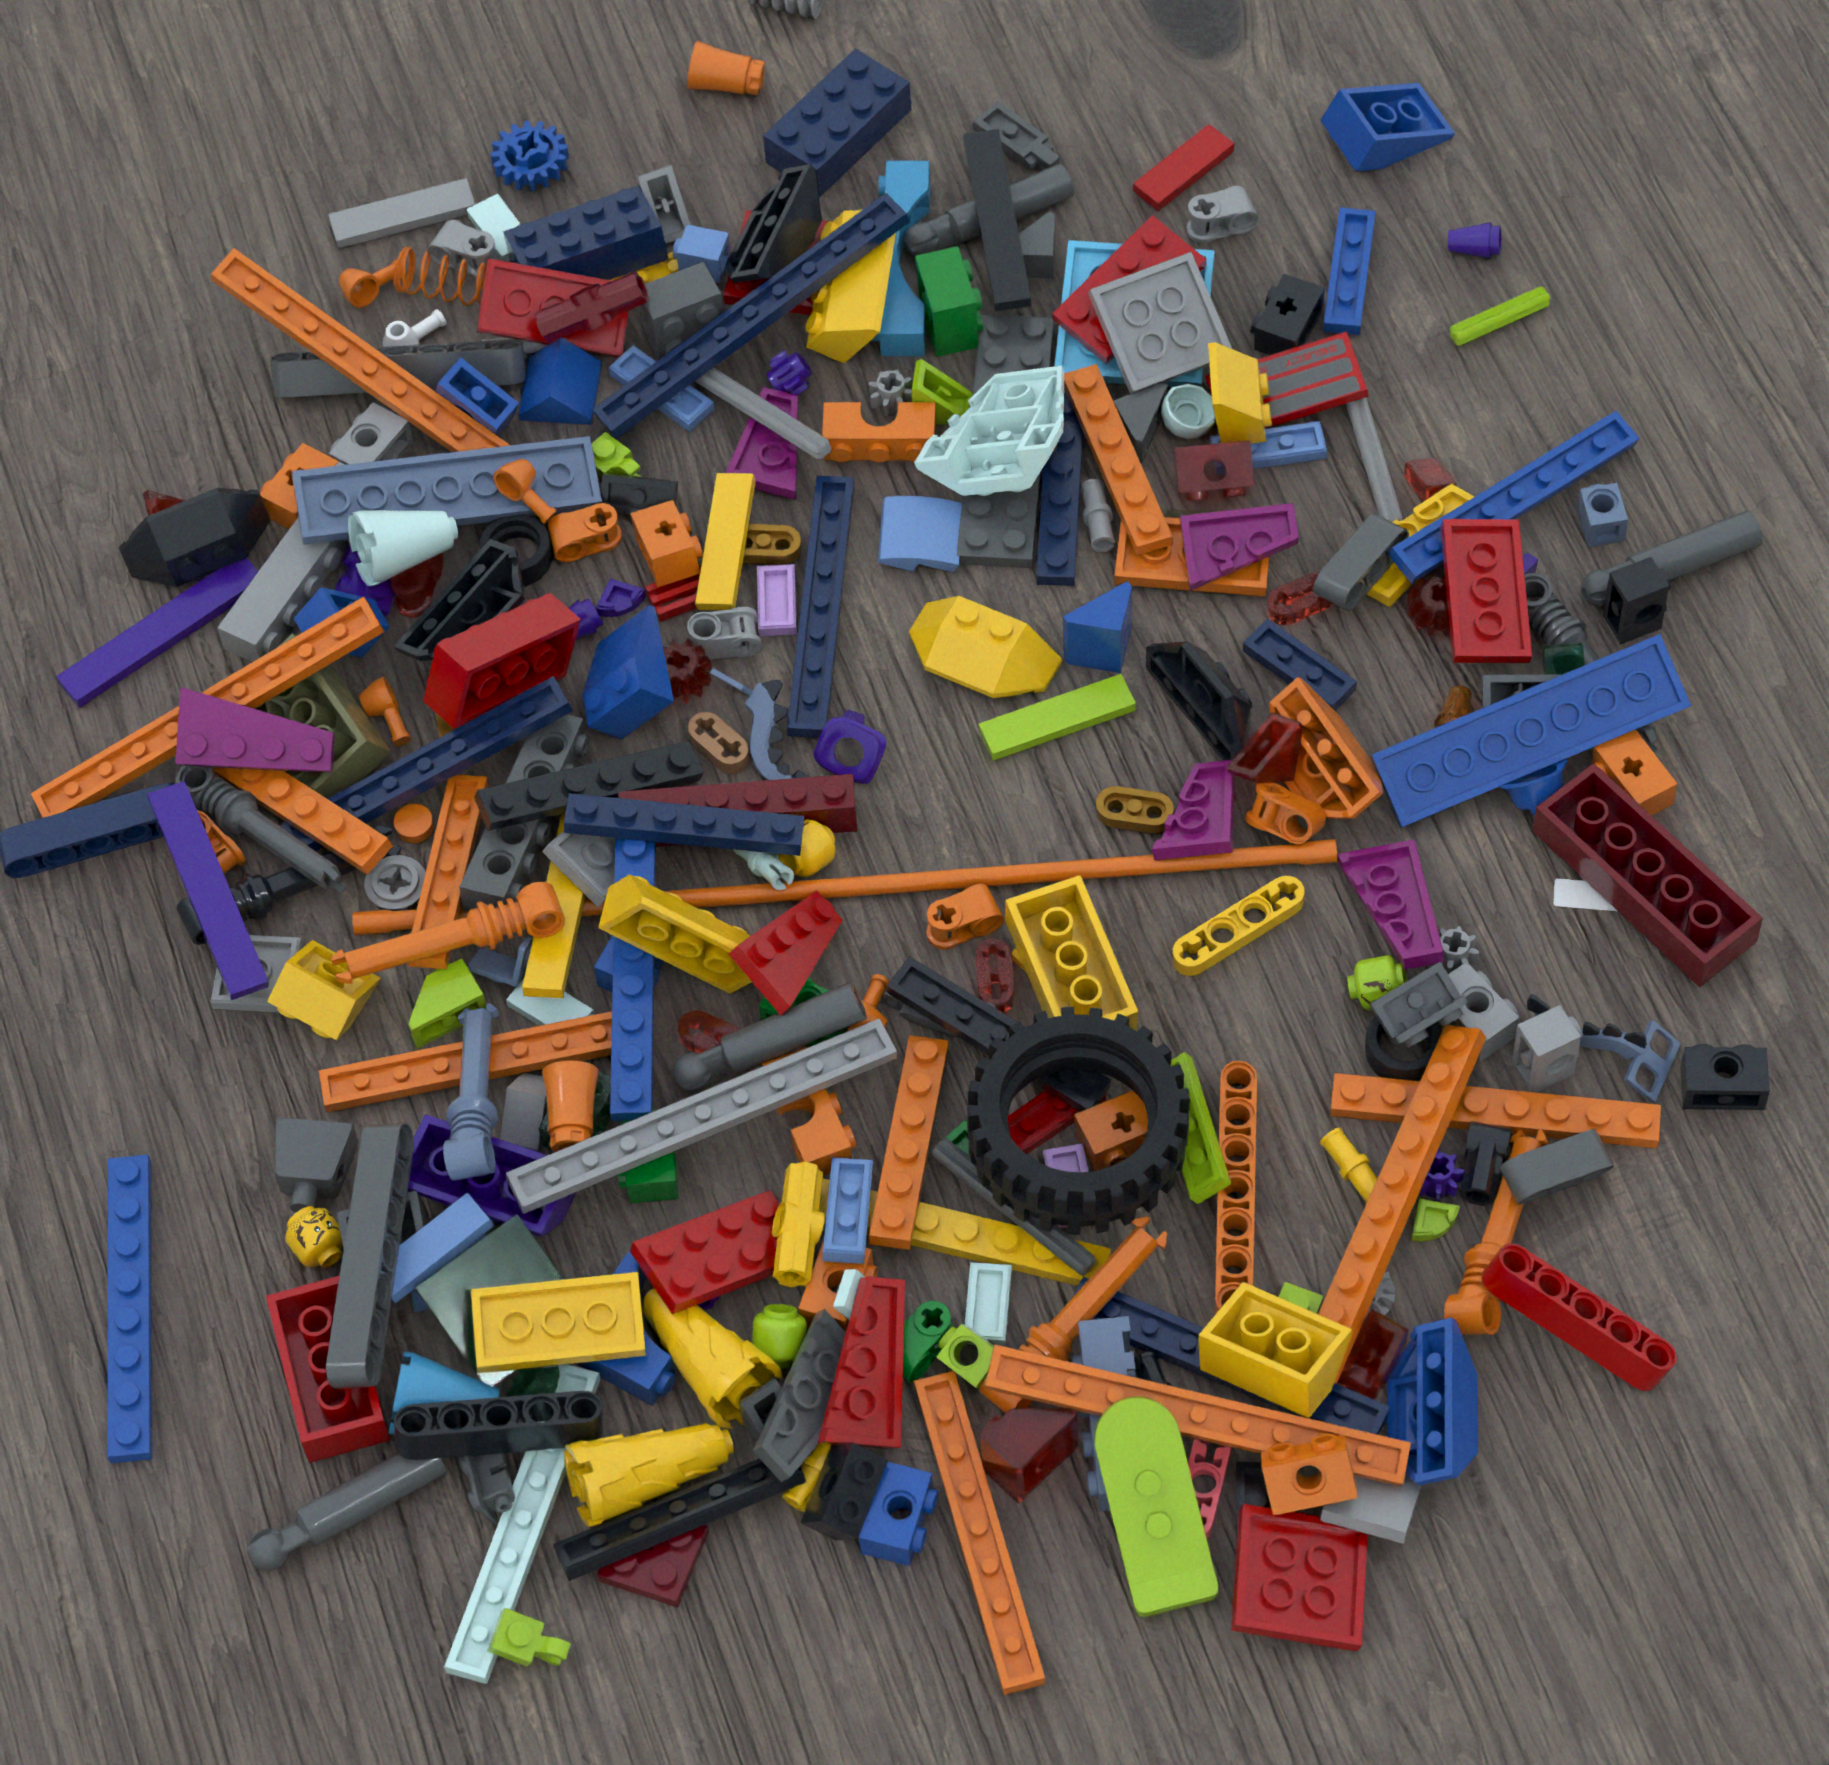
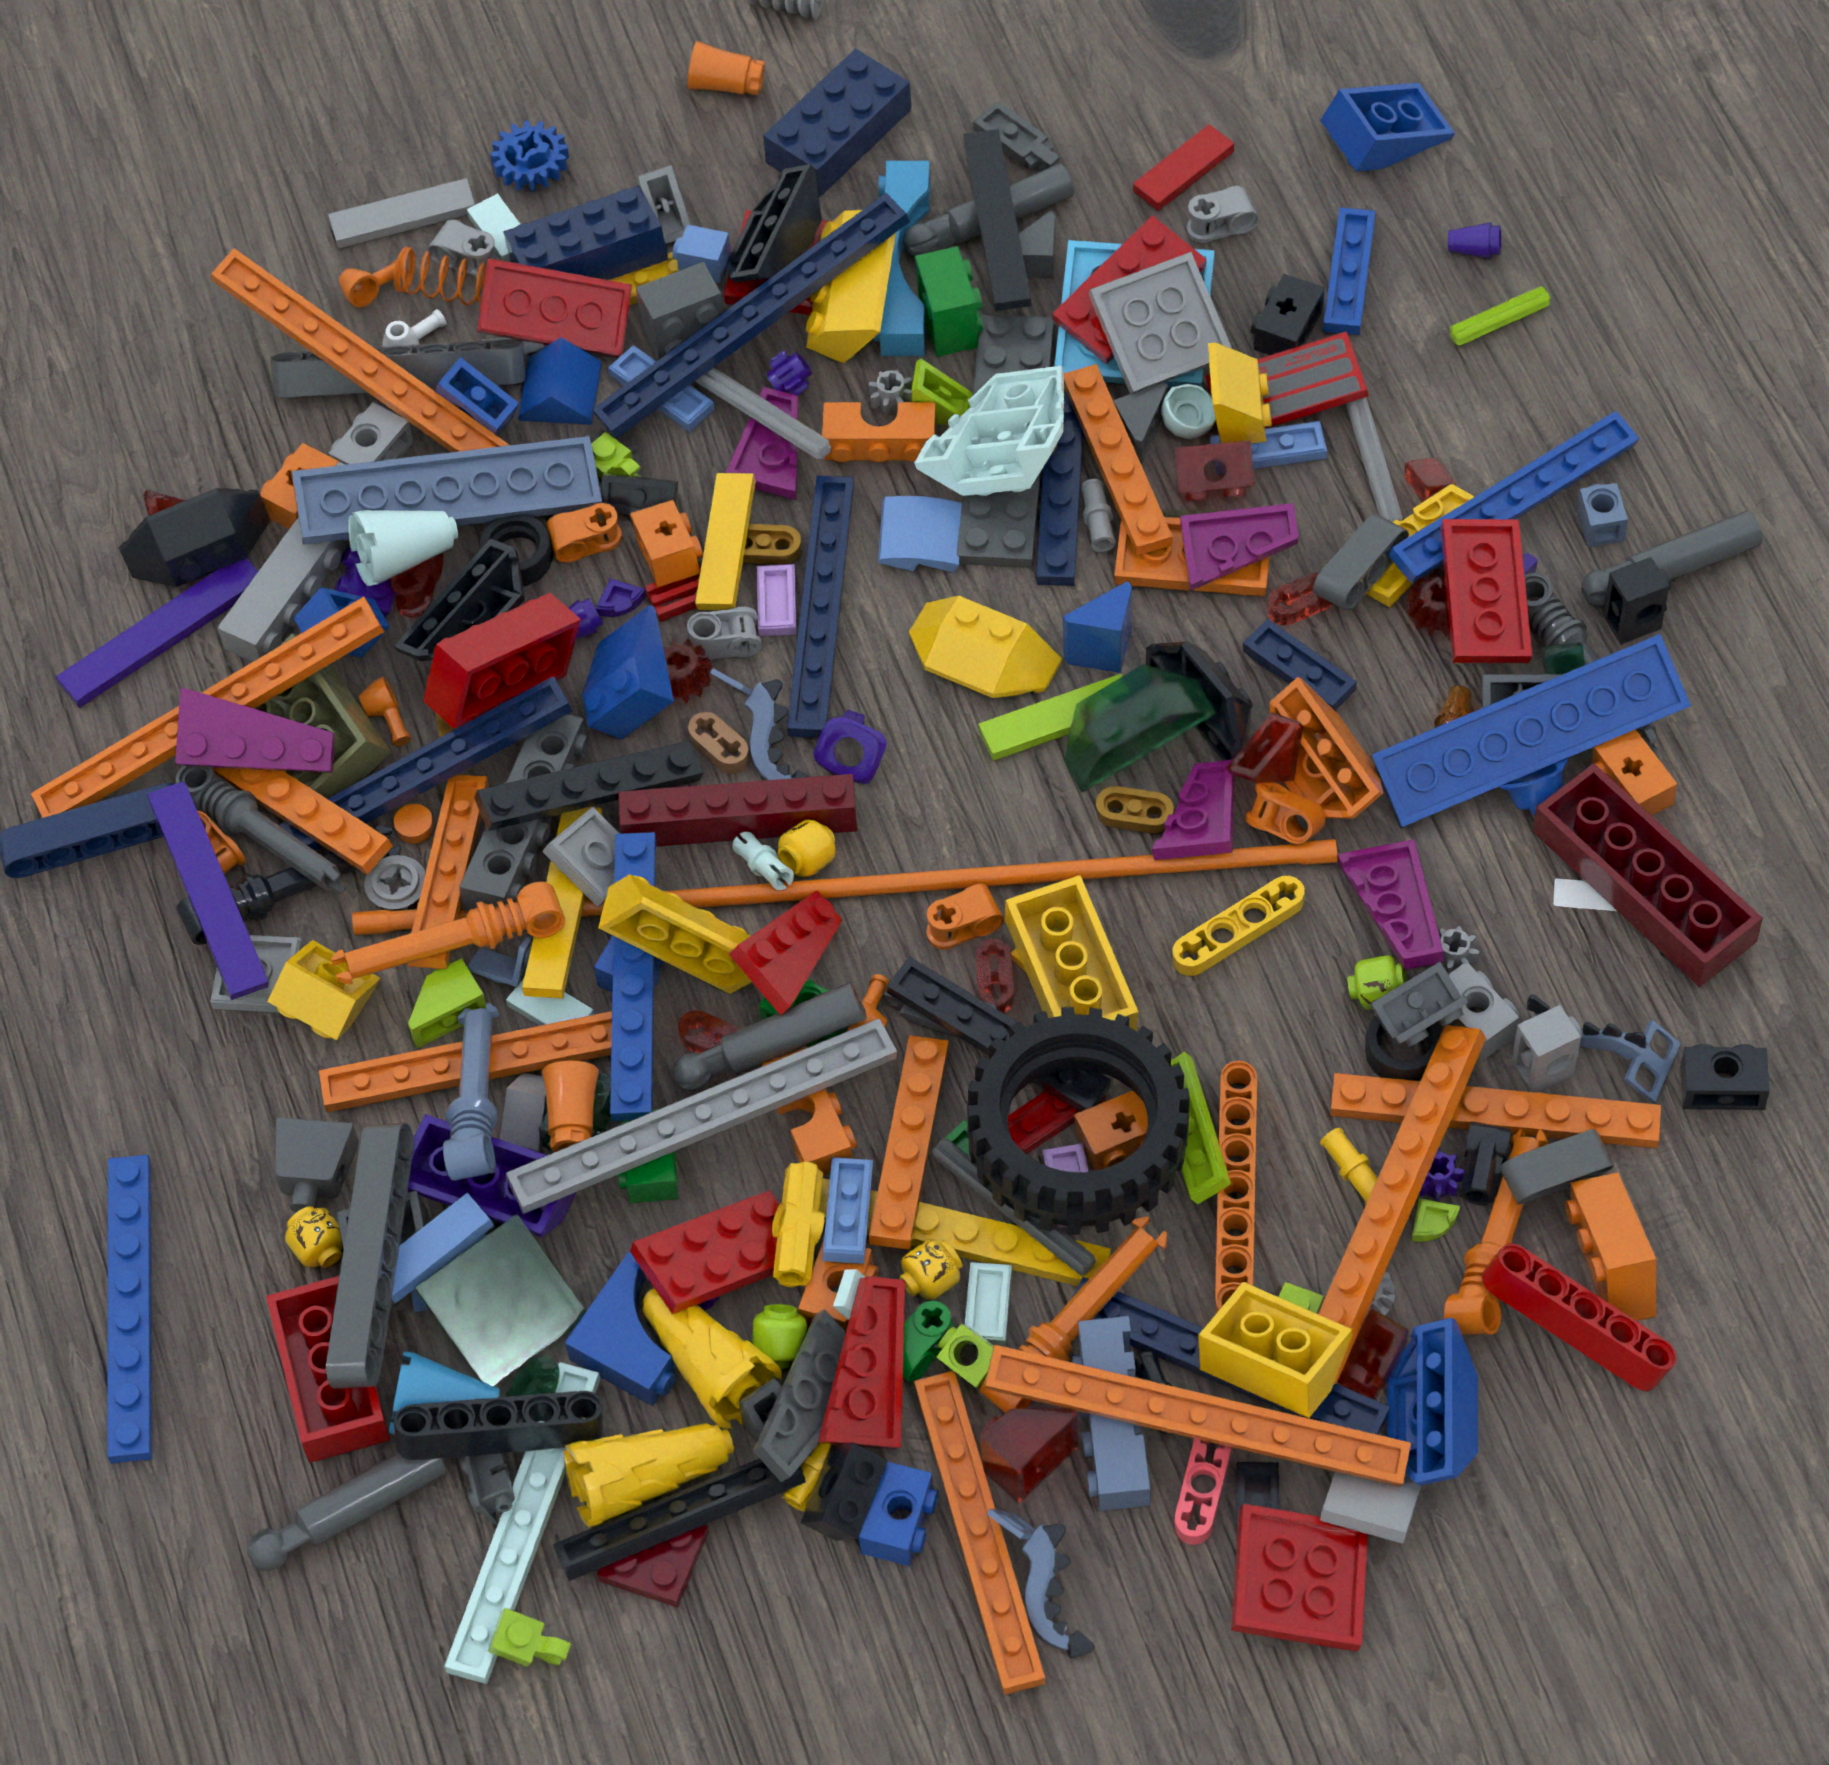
yellow plate [471,1272,646,1373] -> none
orange bar [493,459,557,524] -> none
dark red piece [535,271,649,343] -> none
dark blue plate [564,793,804,856] -> none
lime piece [1094,1396,1219,1617] -> none
orange brick [1261,1434,1358,1516] -> none
none -> yellow head [899,1239,963,1301]
none -> sand blue piece [987,1509,1095,1658]
none -> clear green wedge [1064,665,1216,792]
none -> orange wedge [1565,1172,1656,1321]

